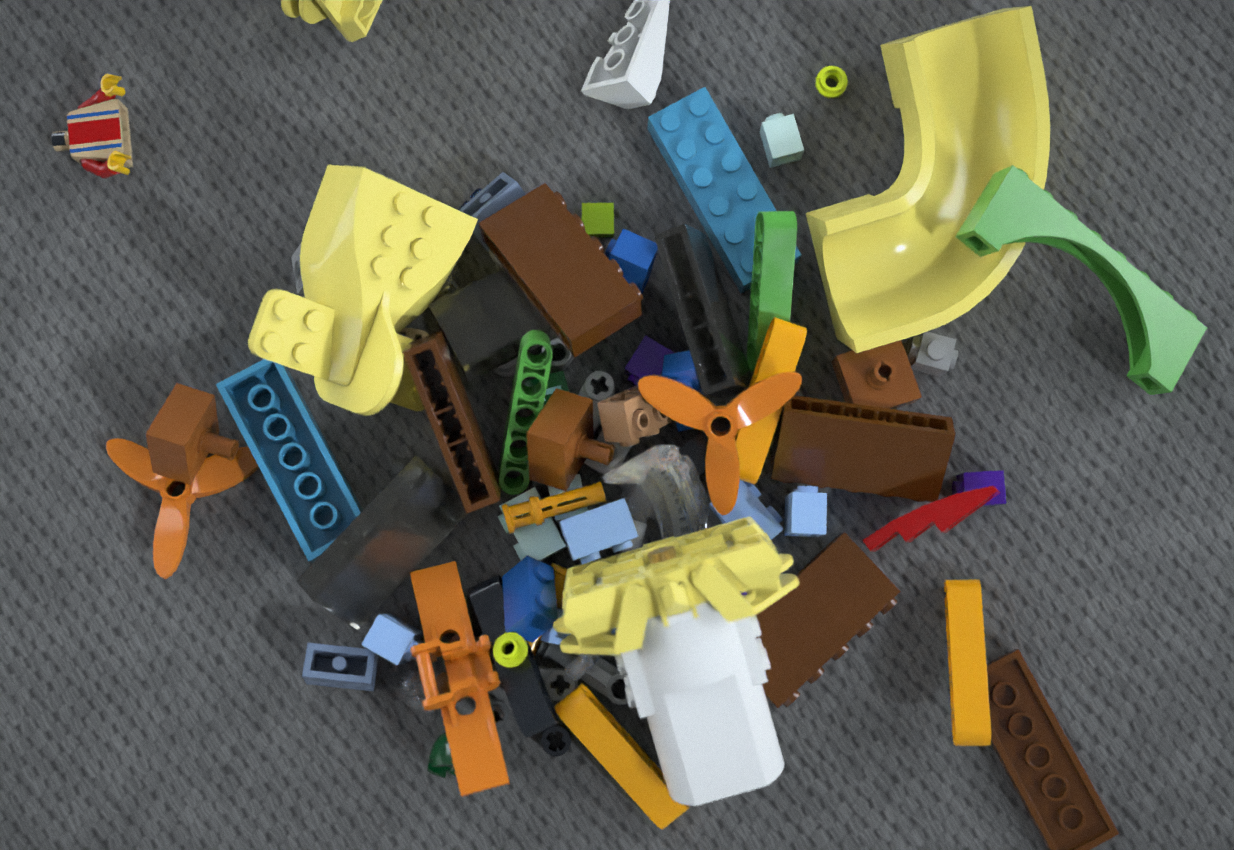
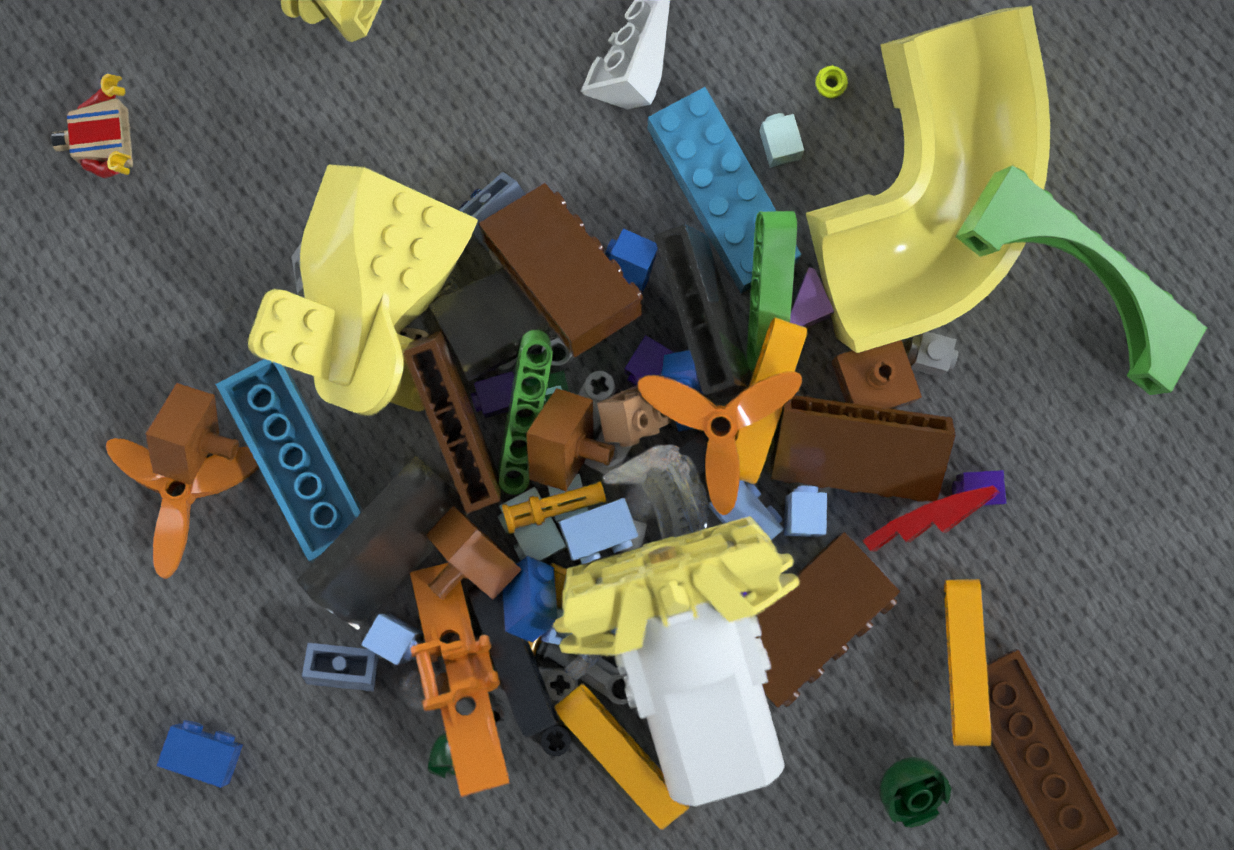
neon yellow plate [493,632,528,668] -> none
lime tile [582,203,614,237] -> none
none -> blue brick [157,720,243,788]
none -> dark orange brick [426,506,521,600]
none -> dark purple brick [471,371,514,418]
none -> medium lavender slope [790,267,834,328]
none -> dark green cylinder [879,757,952,828]

